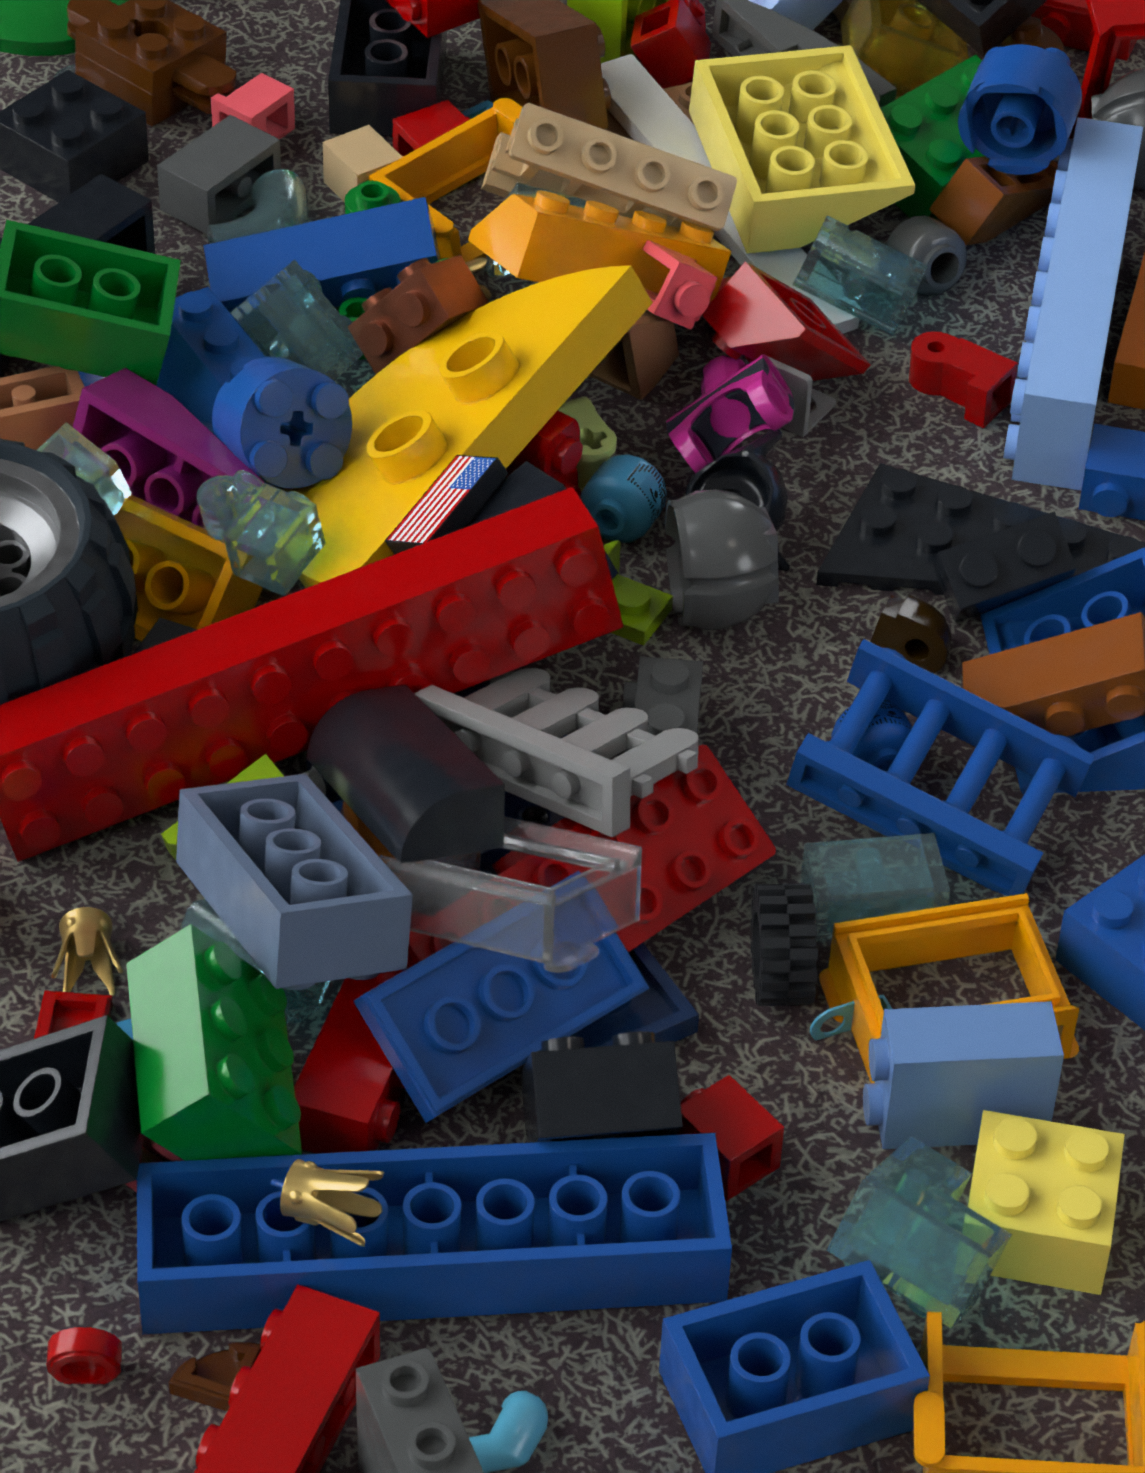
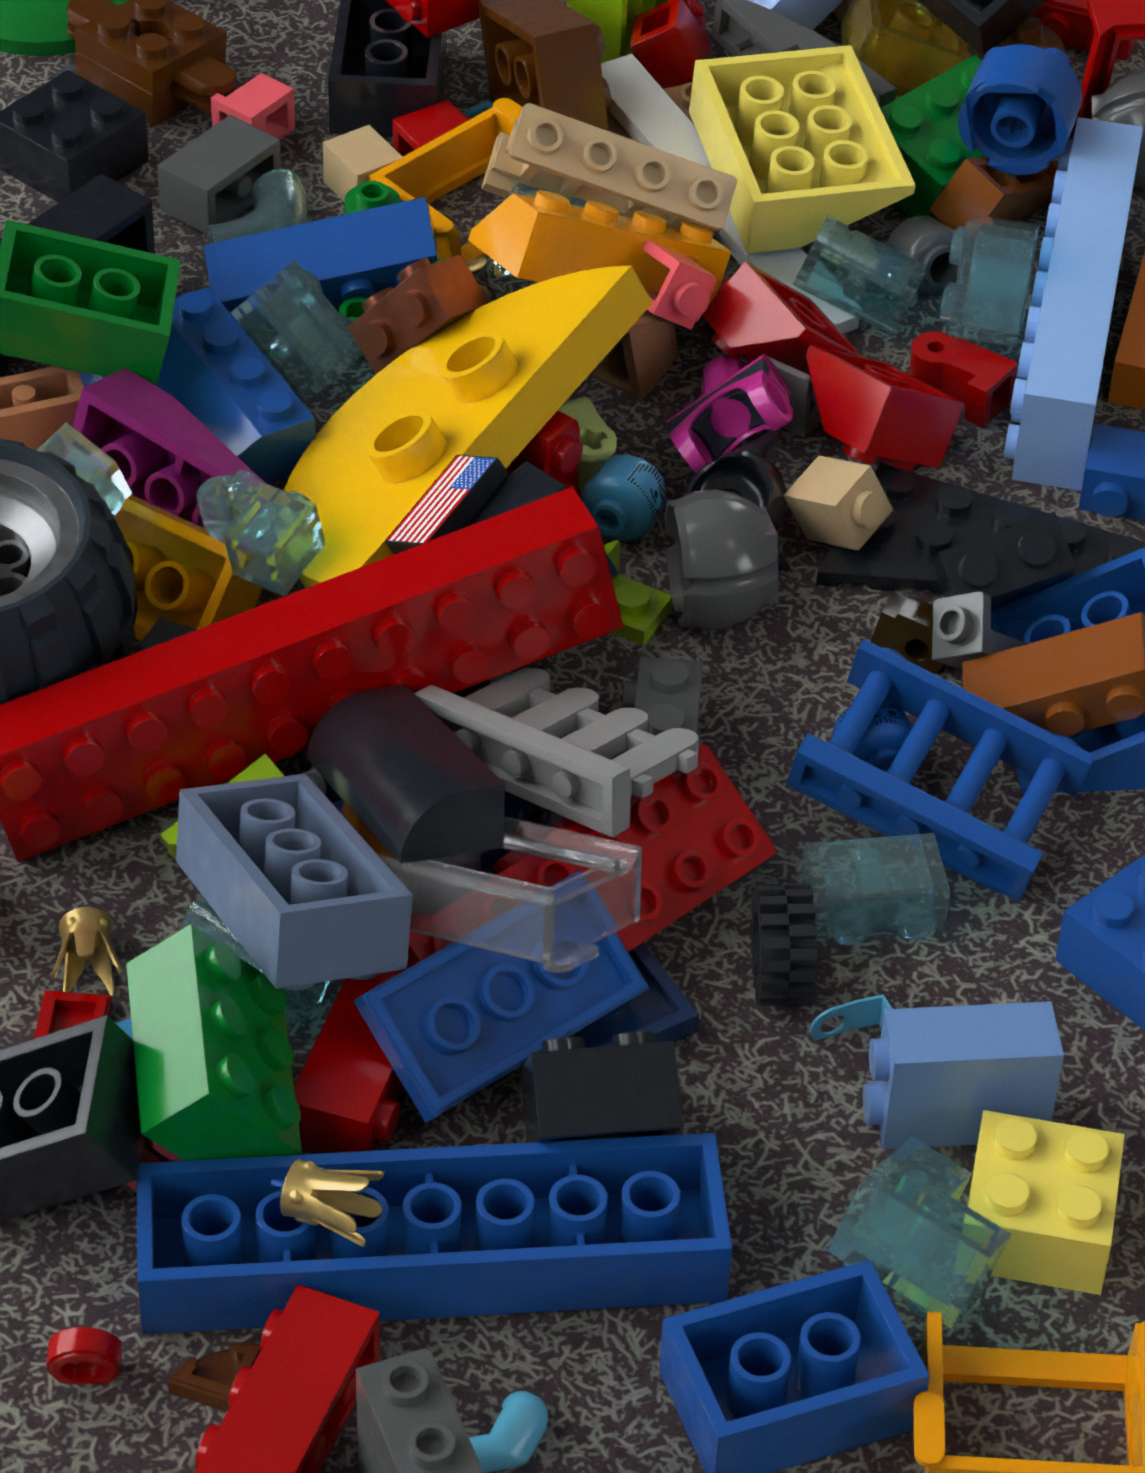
blue brick [212,356,352,489] -> none
red brick [676,1075,784,1201] -> none
light orange piece [819,893,1079,1083] -> none
none -> tan brick [783,455,893,551]
none -> red slope [806,345,965,471]
none -> dark grey bracket [932,591,1028,670]
none -> clear light blue brick [940,215,1040,347]

